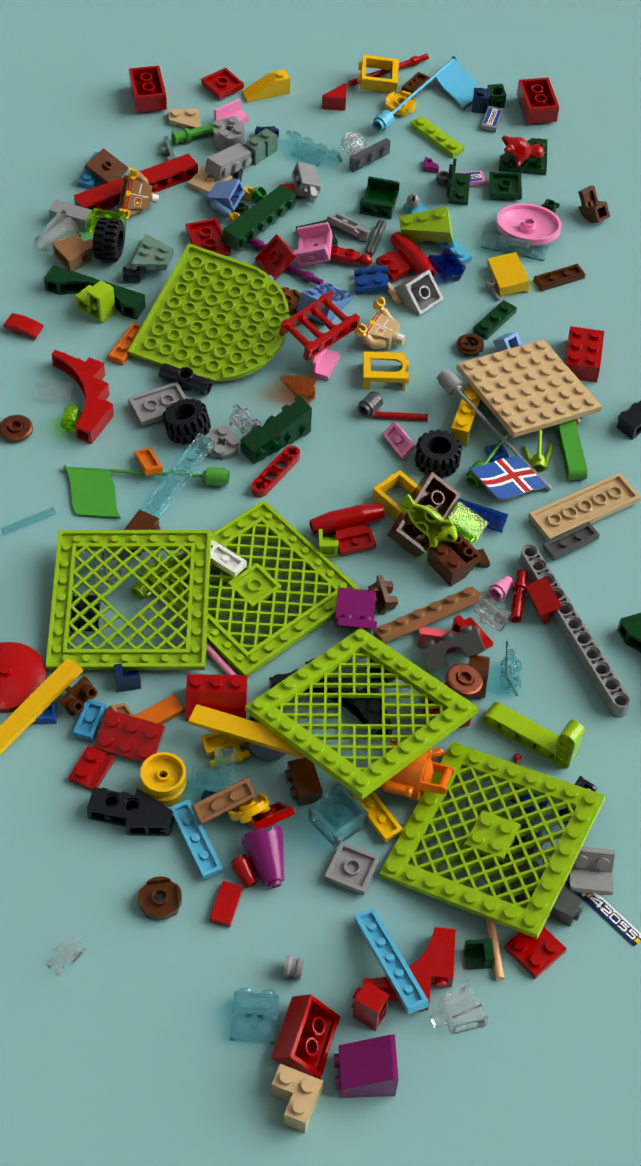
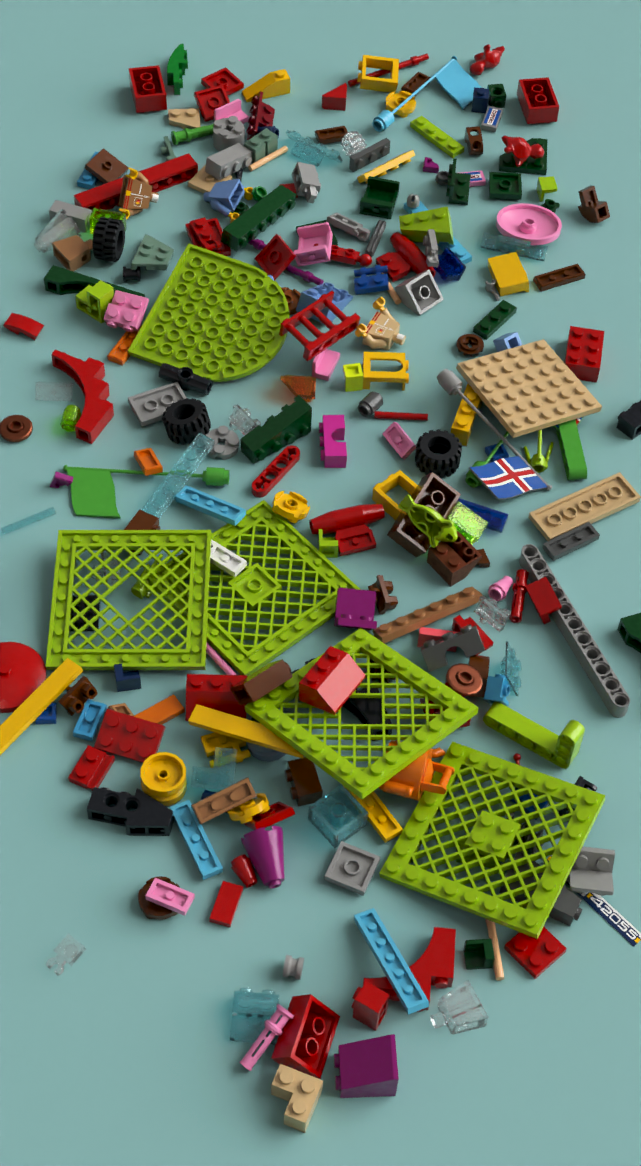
none -> magenta tile [50,472,73,488]
none -> bright pink plate [103,290,149,332]
none -> bright pink plate [145,878,195,916]
none -> green slope [167,44,188,95]
none -> medium azure plate [175,485,246,526]
none -> red plate [189,217,222,251]
none -> red plate [194,85,230,122]
none -> reddish brown brick [230,659,293,705]
none -> bright pink pin [239,1004,294,1071]
none -> dark red bracket [246,91,275,140]
none -> light nougat bar [248,146,288,172]
none -> yellow plate [272,491,310,523]
none -> red slope [299,646,365,715]
none -> reddish brown plate [315,126,349,145]
none -> dark pink arch [319,415,347,468]
none -> neon yellow panel [343,363,363,392]
none -> yellow plate [357,150,416,184]
none -> light grey hinge [423,229,439,267]
none -> reddish brown leg [464,126,483,155]
none -> red animal [470,44,505,75]
none -> dark azure brick [484,674,510,706]
none -> lime panel [536,176,557,202]

